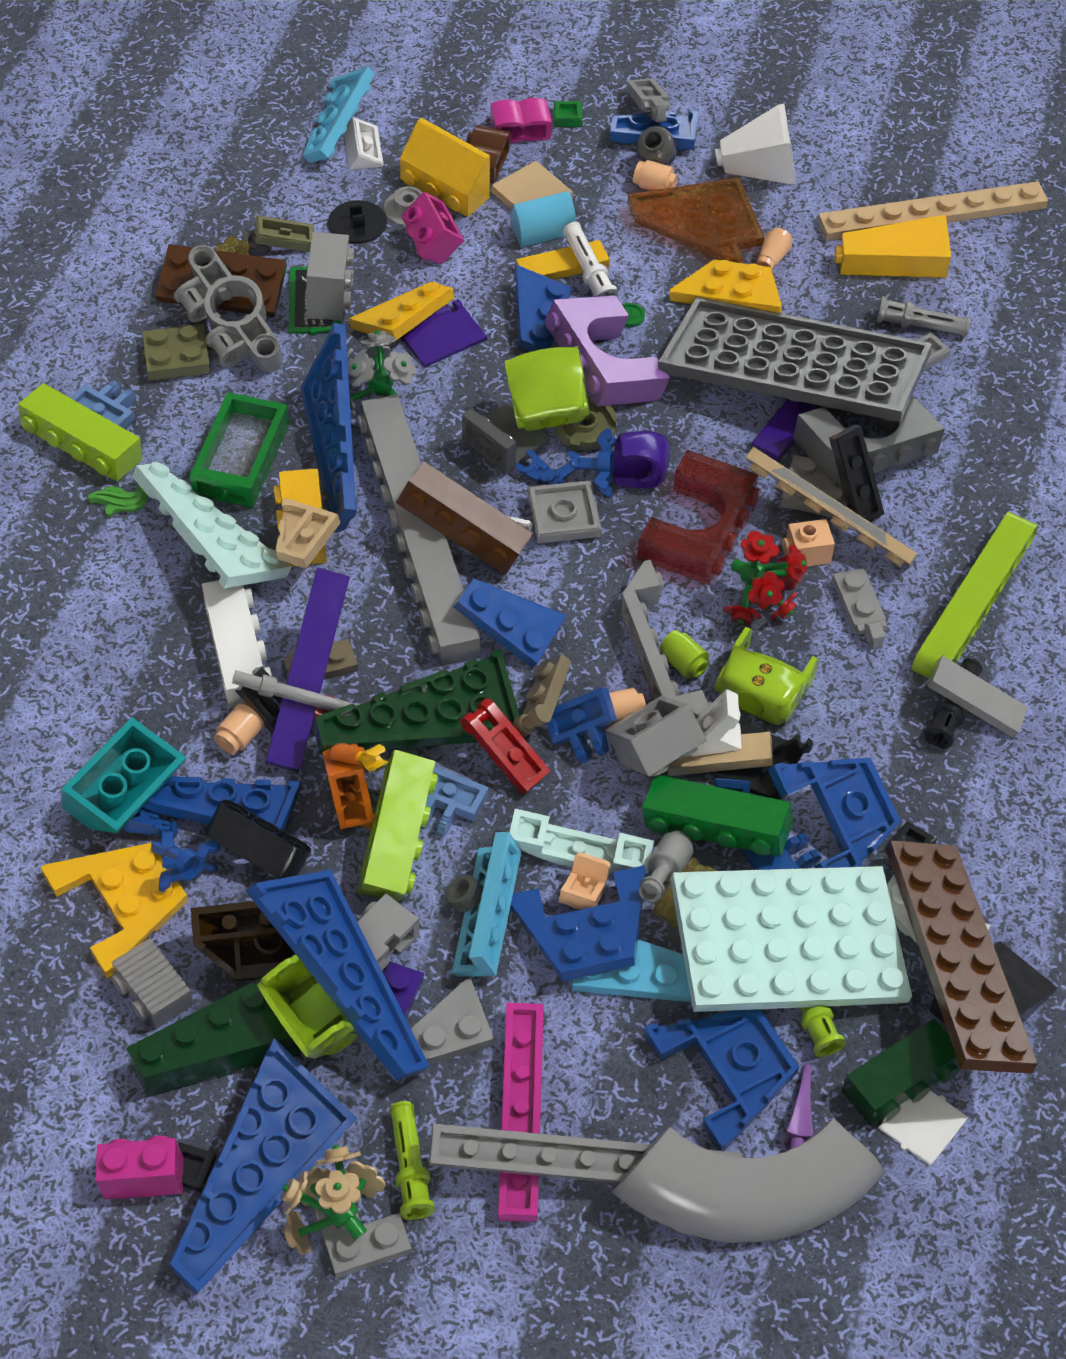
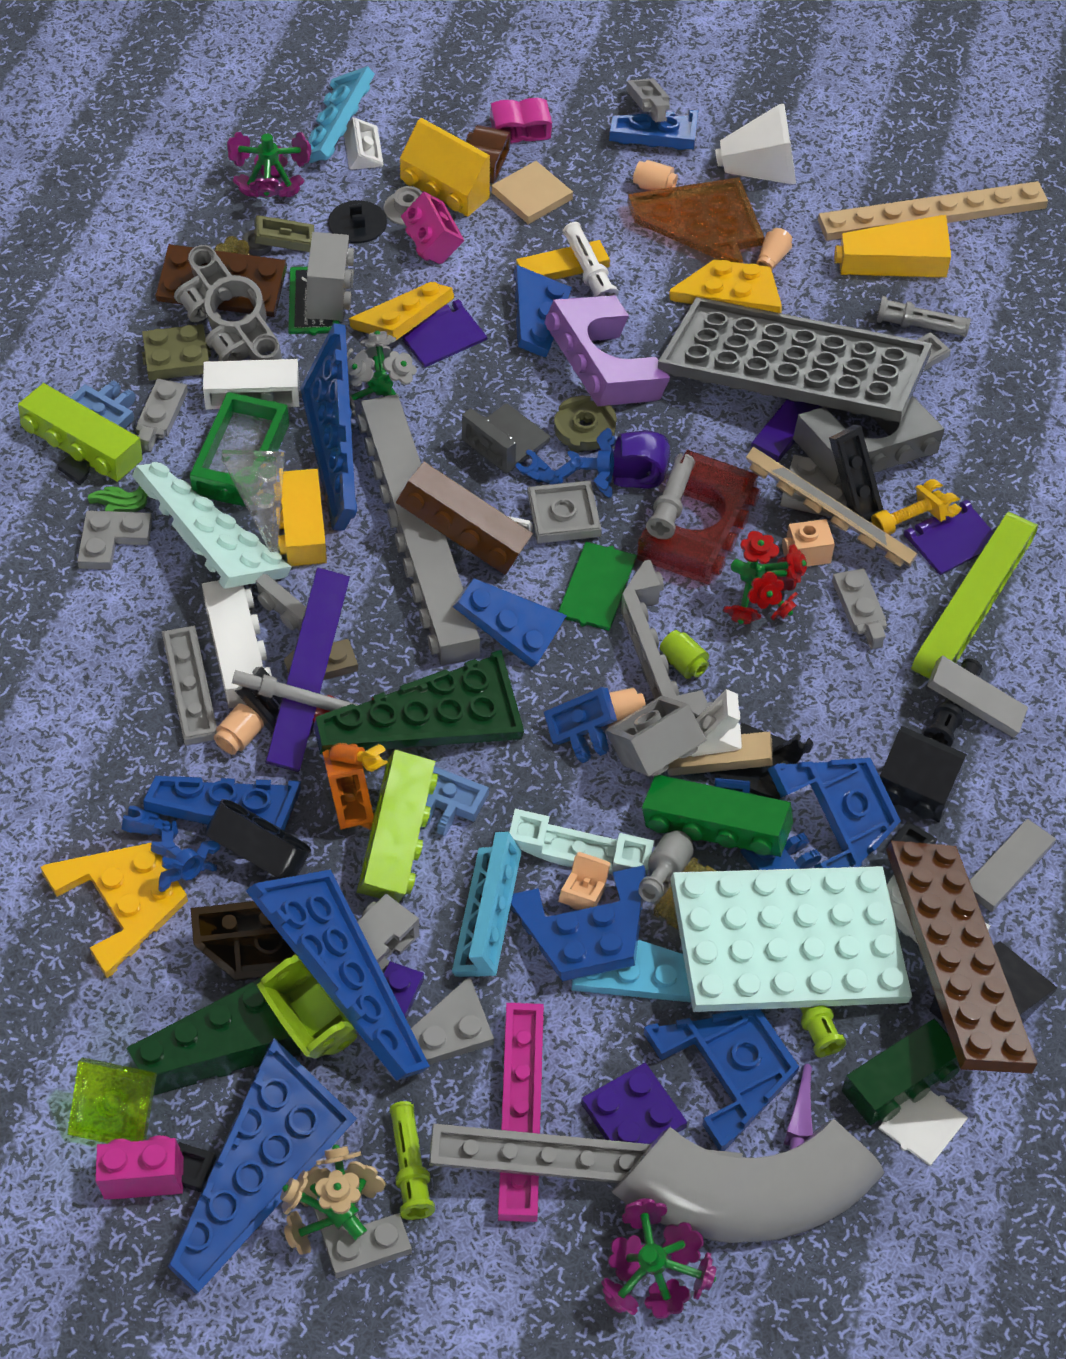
teal slope [61,717,187,834] -> none
light grey brick [111,938,193,1029] -> none
tan wing [276,498,340,569] -> none
dark grey tile [446,875,483,912] -> none
red plate [460,698,551,795] -> none
lime piece [505,346,590,431] -> none
medium azure brick [510,191,576,248] -> none
dark tan plate [513,653,571,737] -> none
green tile [554,101,582,127] -> none
green piece [622,303,645,328] -> none
dark grey head [637,126,677,166] -> none
lime piece [715,627,819,725] -> none
none -> black tile [57,455,90,485]
none -> clear neon green plate [67,1057,157,1143]
none -> light grey plate [77,511,152,570]
none -> light grey hinge [136,378,188,452]
none -> light grey tile [162,625,217,746]
none -> white brick [203,359,299,410]
none -> clear wing [222,449,285,552]
none -> magenta plant [227,132,311,197]
none -> light grey hinge [256,574,306,631]
none -> green piece [558,542,637,631]
none -> dark purple plate [581,1062,687,1144]
none -> magenta plant [601,1198,716,1319]
none -> light grey pin [646,453,695,539]
none -> yellow bar [871,479,962,535]
none -> black slope [880,726,967,822]
none -> dark purple piece [903,500,994,575]
none -> light grey tile [969,818,1056,912]

